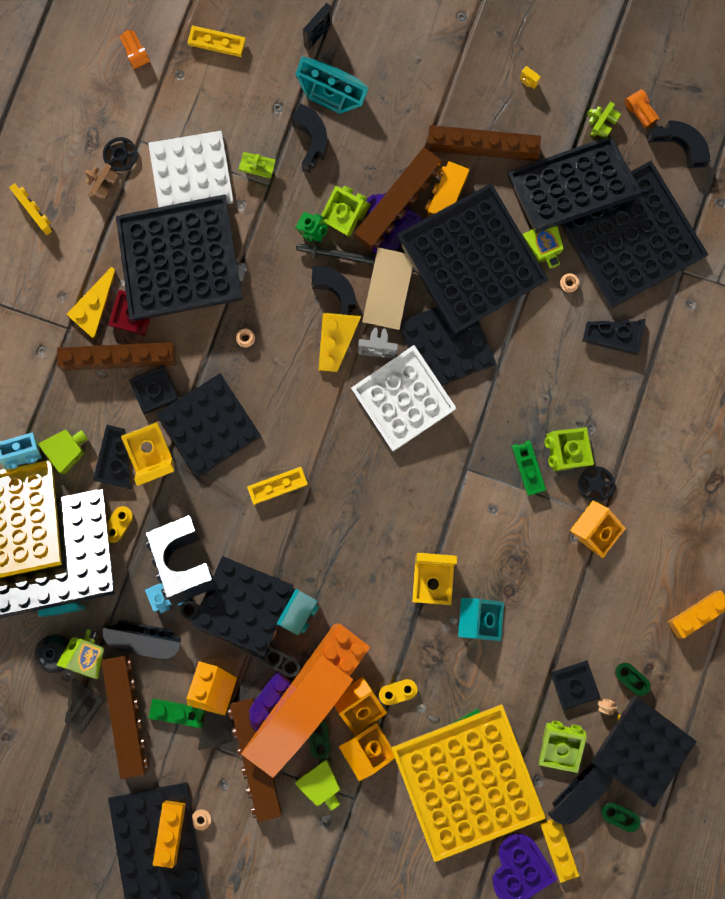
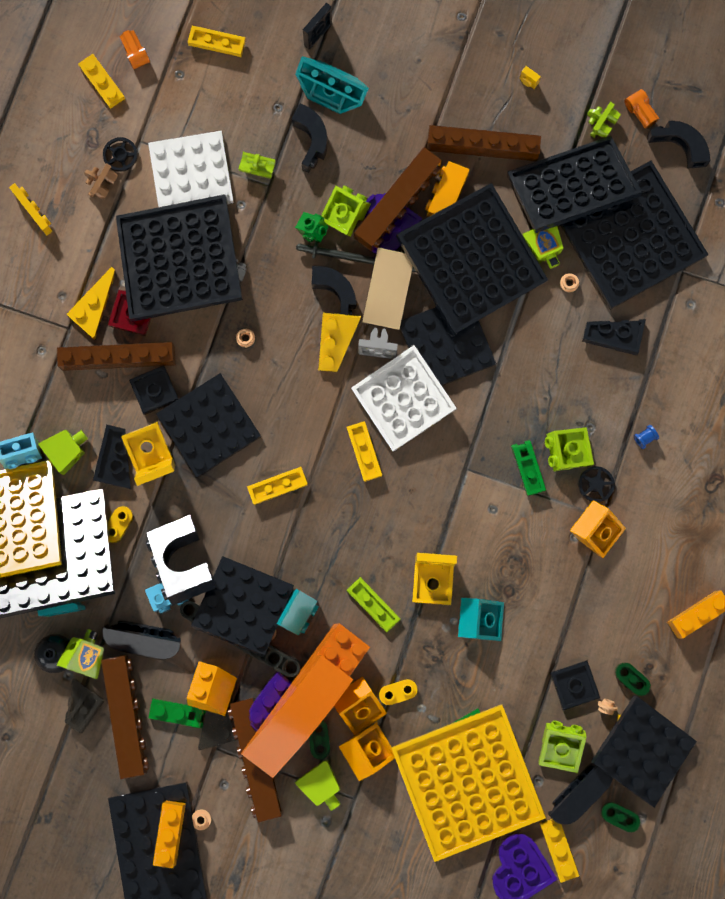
none -> yellow plate [78,54,125,109]
none -> lime tile [346,577,400,633]
none -> yellow plate [347,421,382,482]
none -> blue bush [633,425,659,449]

